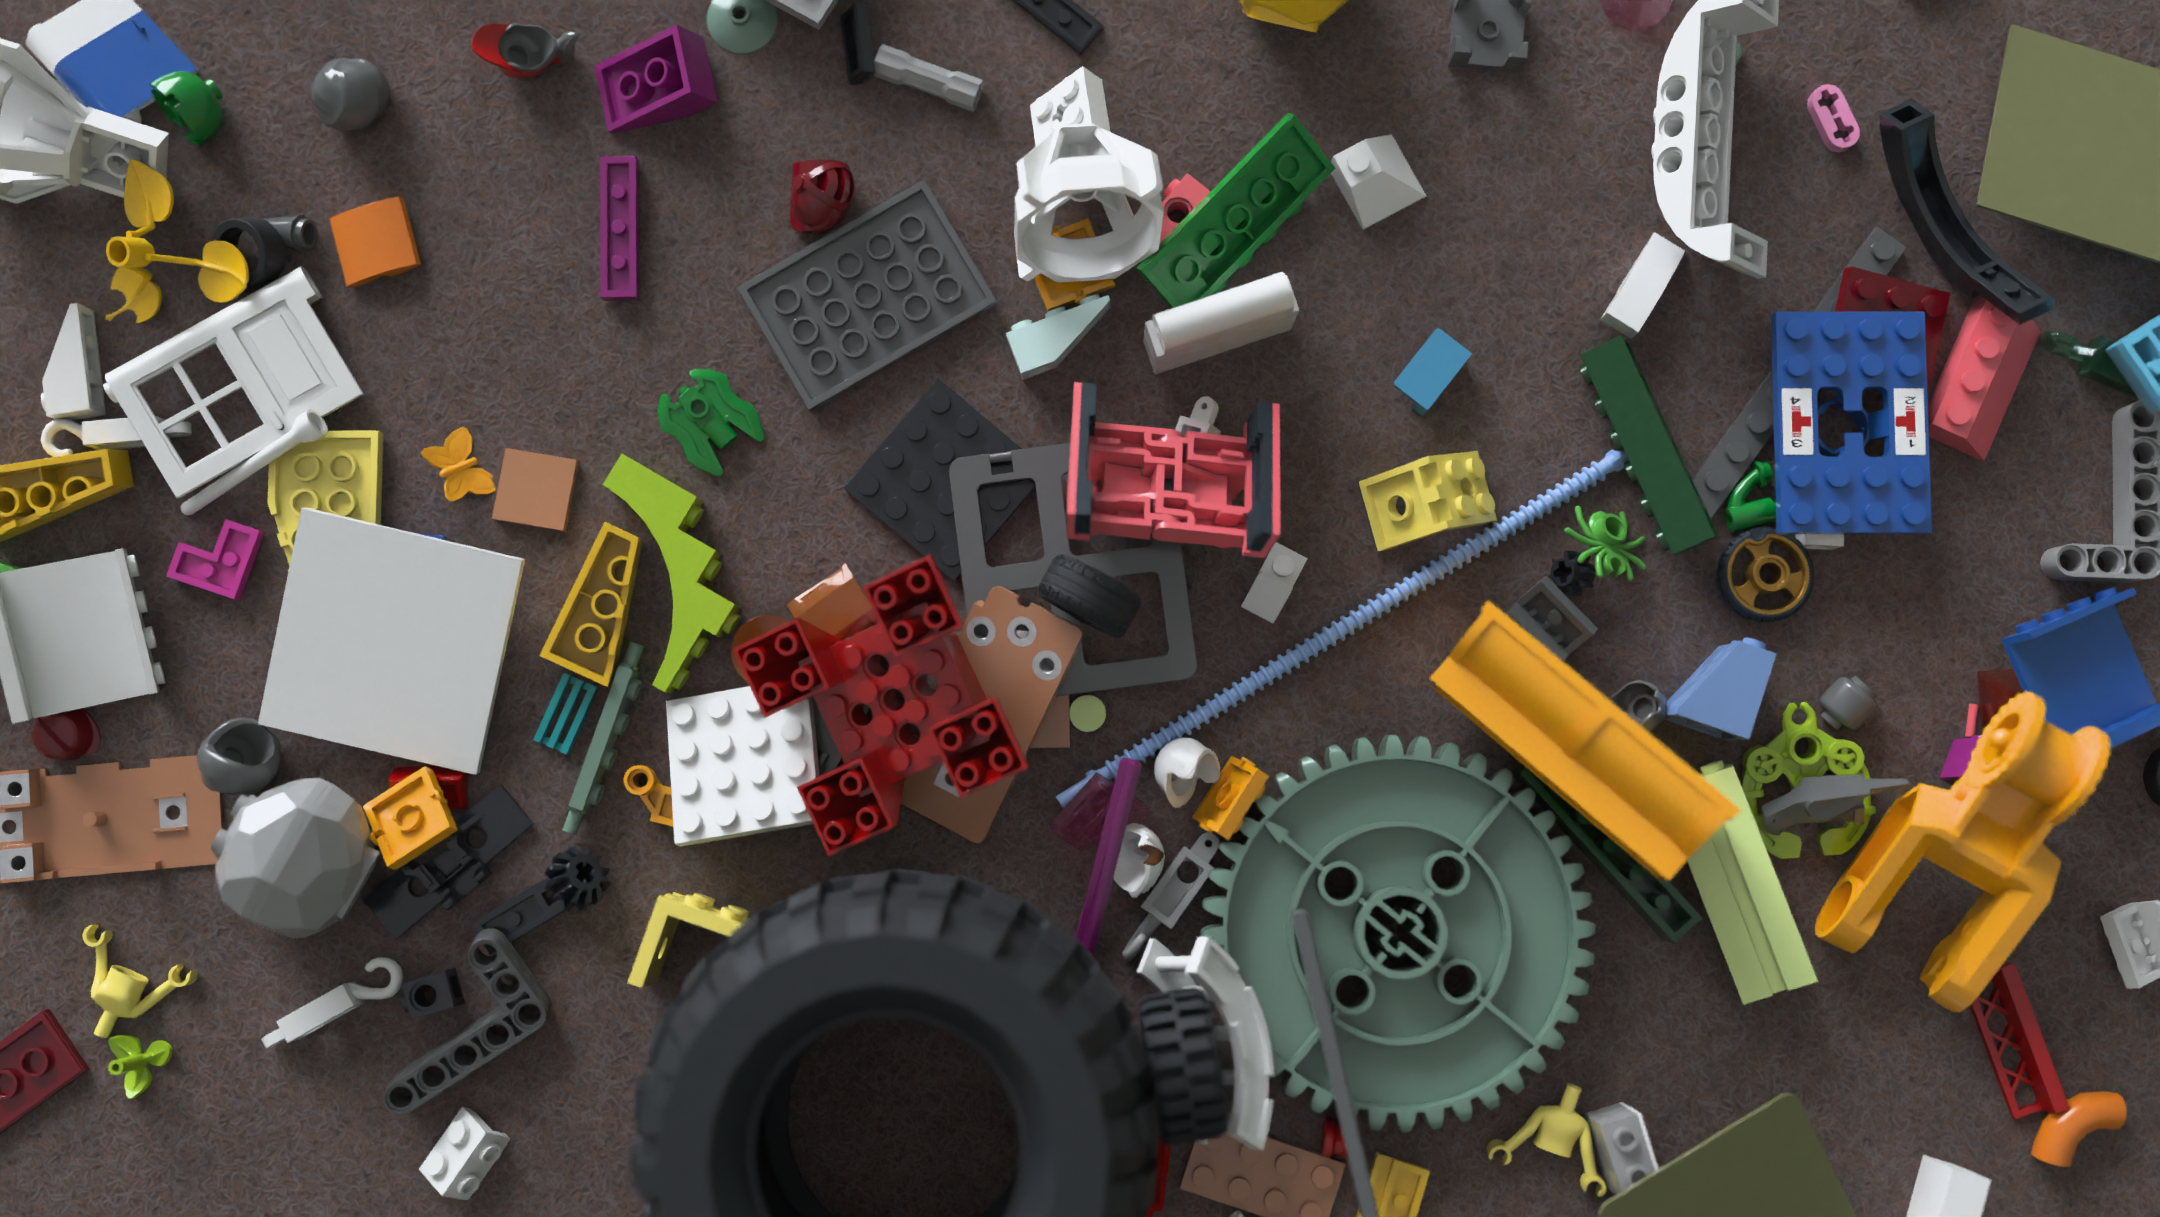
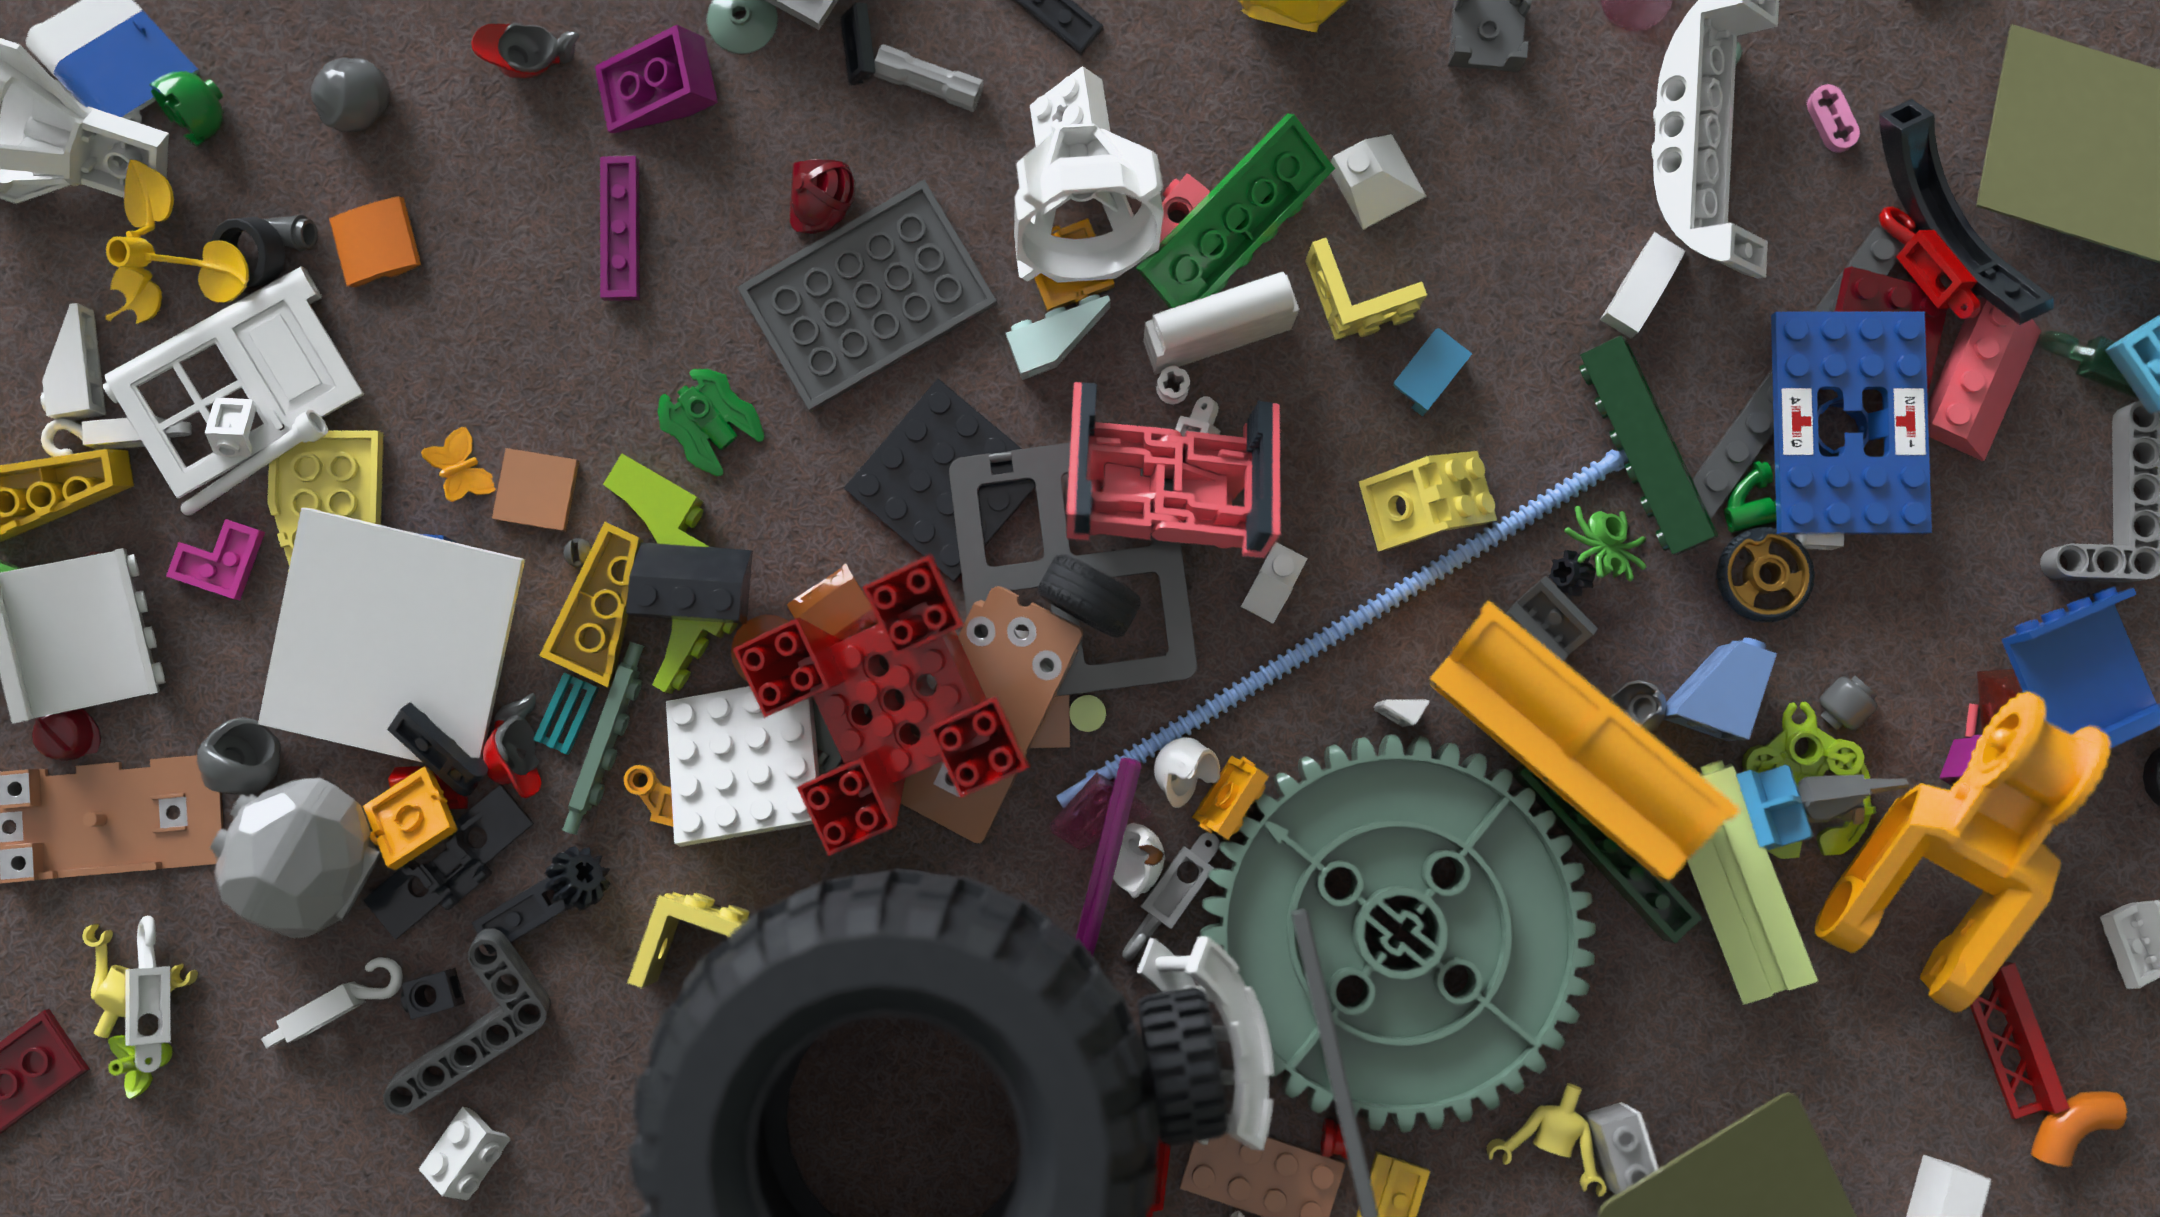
none -> white piece [125,916,171,1073]
none -> white bracket [205,397,256,457]
none -> black plate [387,702,488,796]
none -> dark grey hair [483,693,541,798]
none -> dark grey hinge [563,538,592,568]
none -> black slope [626,543,753,624]
none -> white bush [1156,366,1190,404]
none -> light yellow bracket [1305,237,1427,340]
none -> white slope [1373,700,1429,727]
none -> dark azure panel [1736,765,1813,850]
none -> red piece [1879,206,1981,319]

